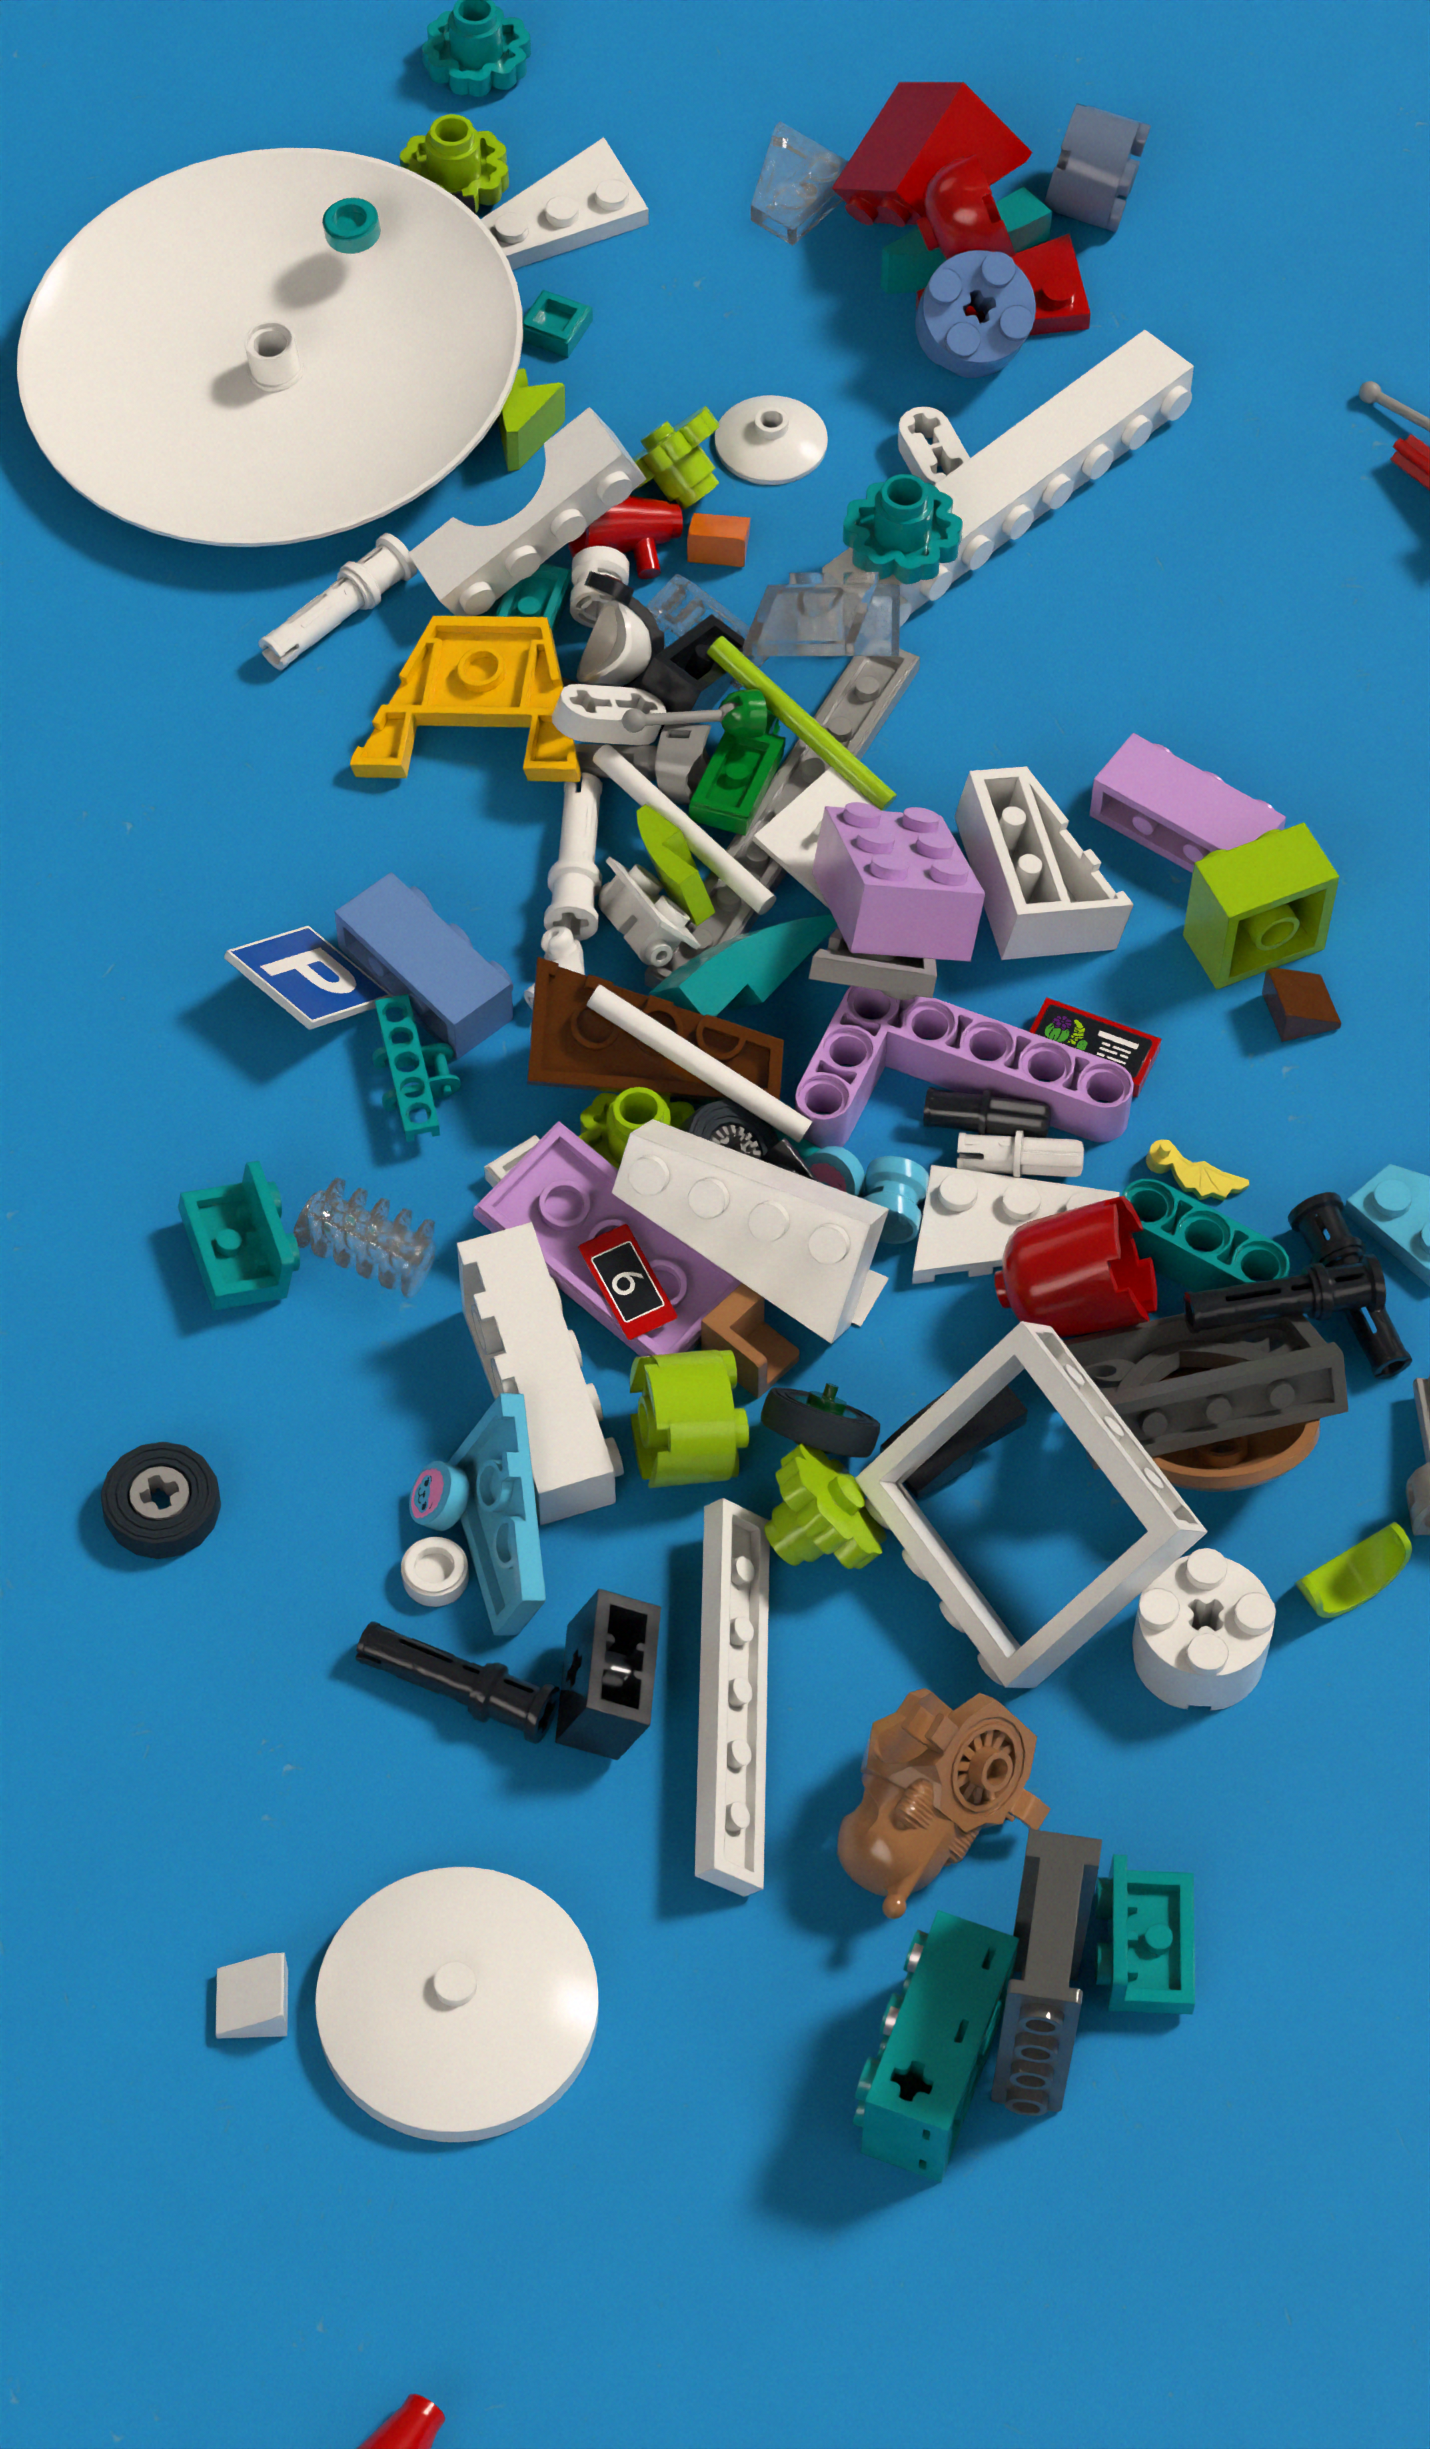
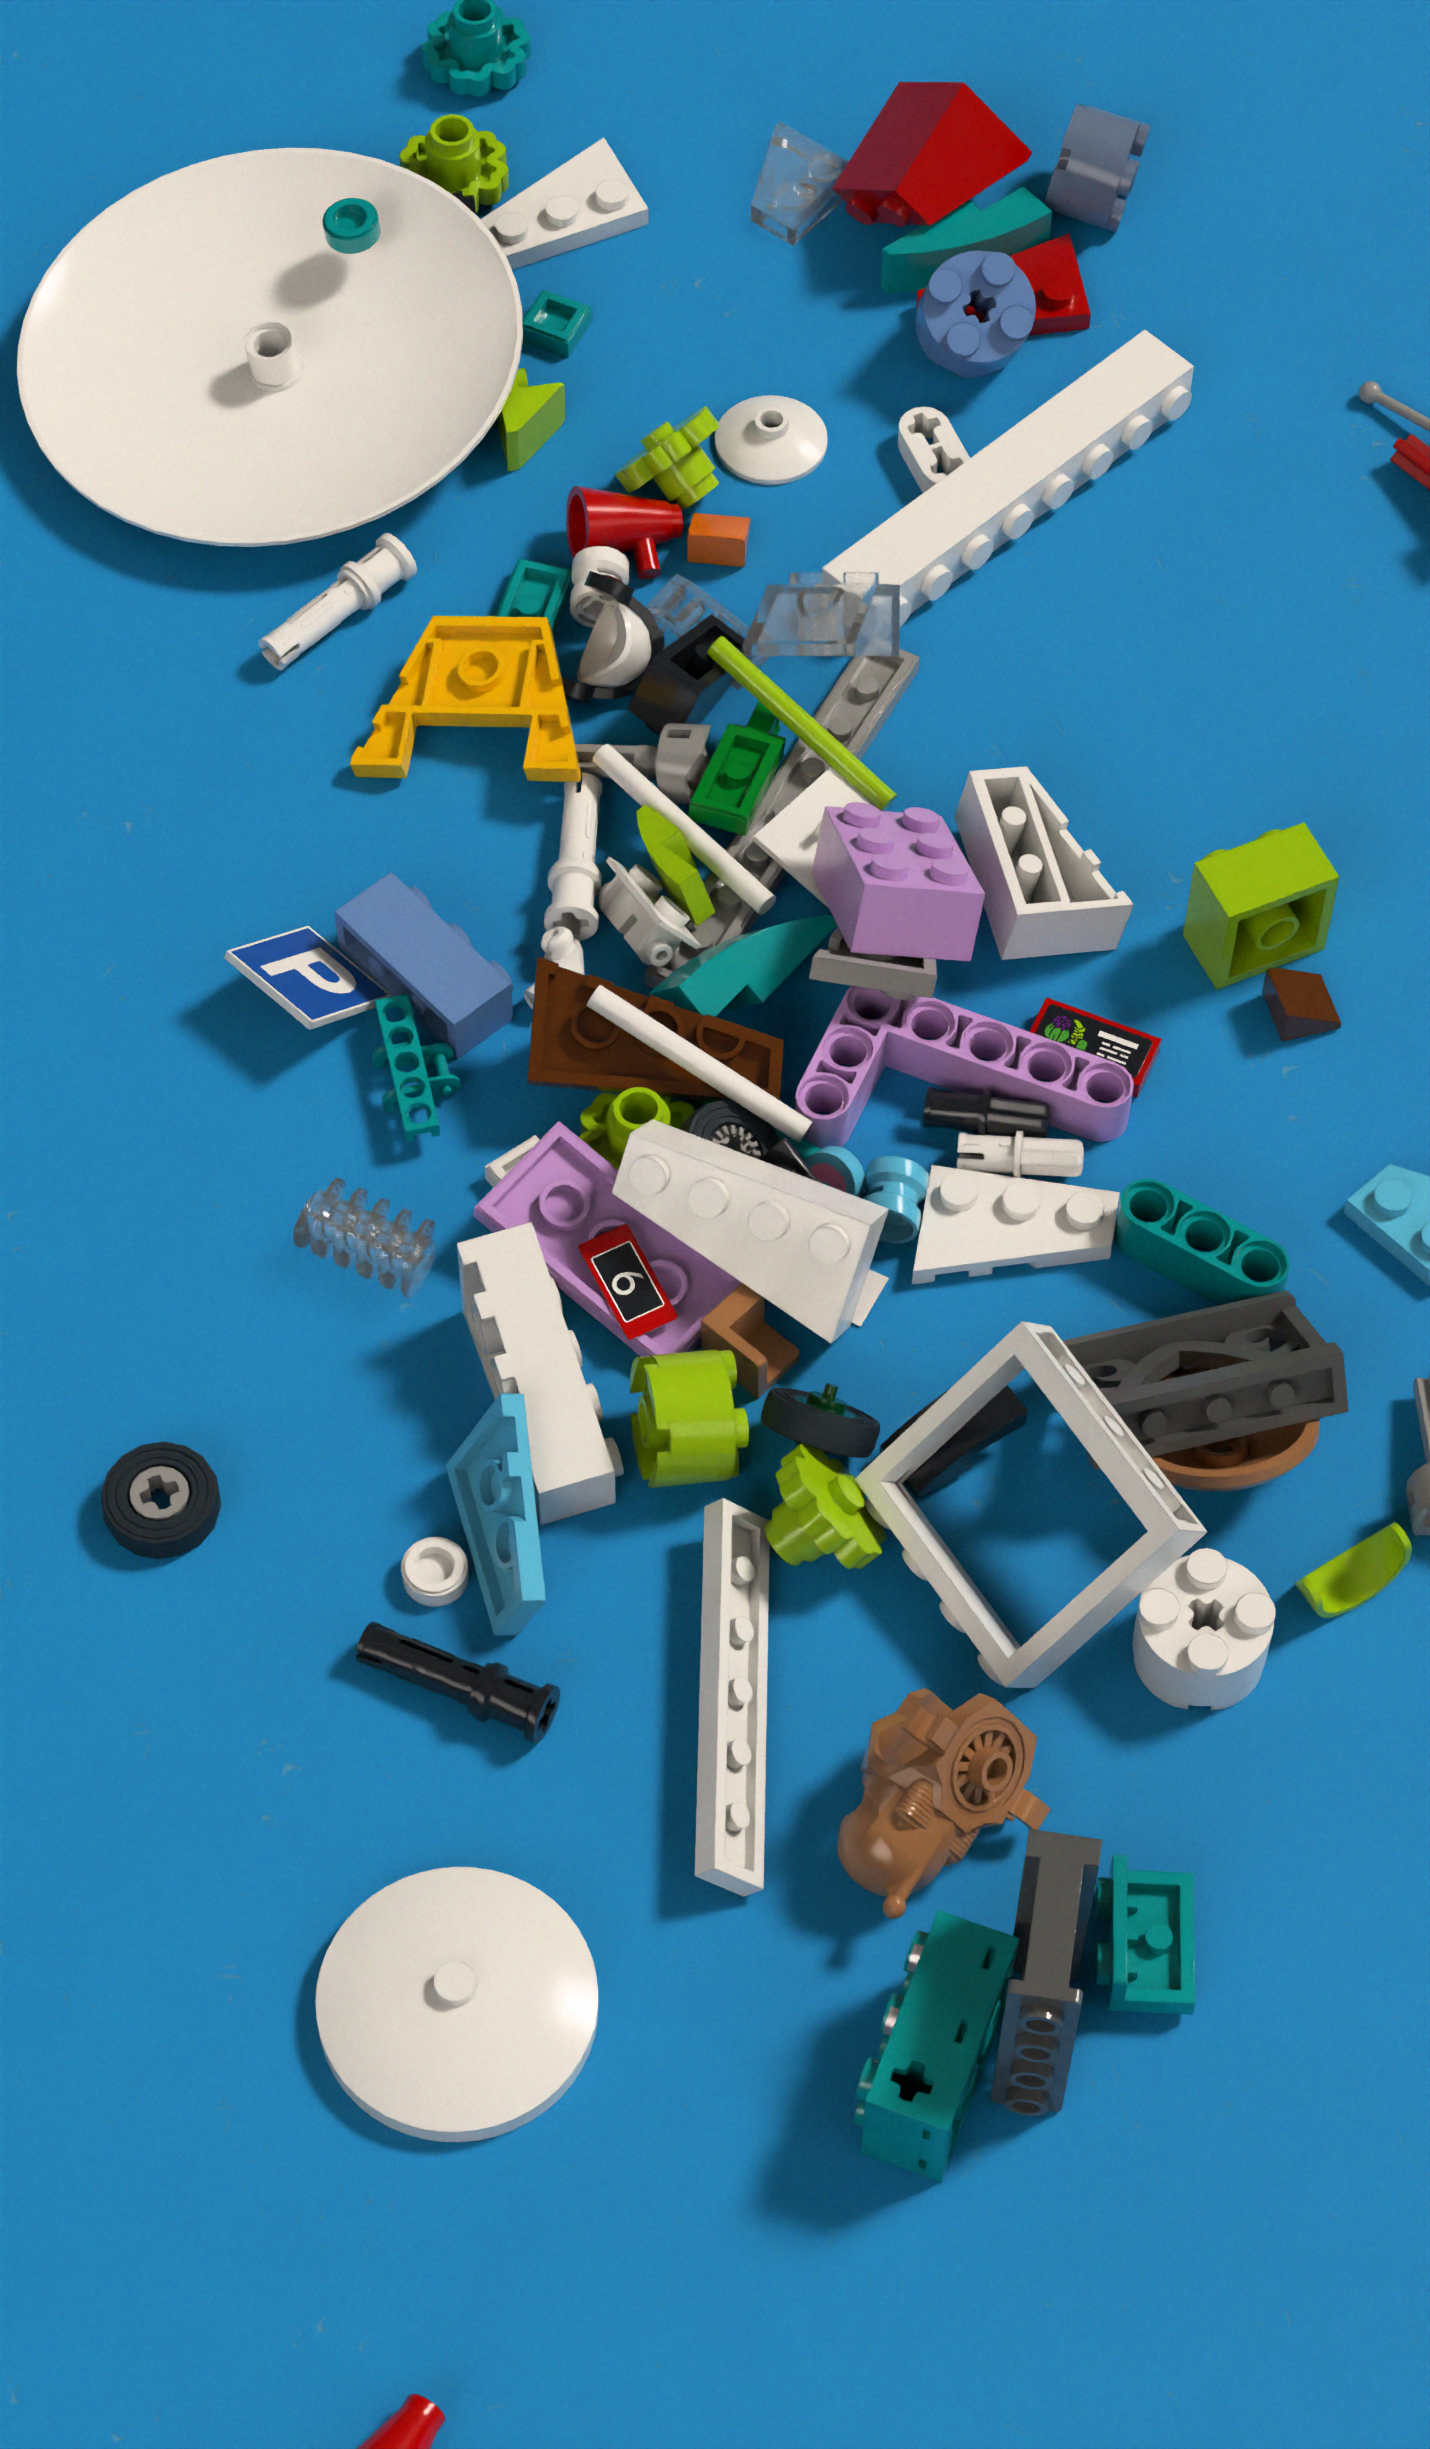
teal bracket [178,1161,300,1311] -> none
white slope [216,1953,288,2039] -> none
white arch [408,407,647,616] -> none
medium azure tile [409,1461,470,1531] -> none
white beam [552,684,666,745] -> none
black brick [555,1589,661,1760] -> none
hinge [622,689,767,738] -> none
teal plant [843,474,963,585] -> none
red cylinder [916,154,1016,260] -> none
red cylinder [995,1196,1157,1339] -> none
lavender brick [1089,733,1286,873] -> none
light yellow piece [1146,1140,1249,1201] -> none
black pin [1183,1254,1386,1334] -> none
black pin [1288,1192,1412,1379] -> none

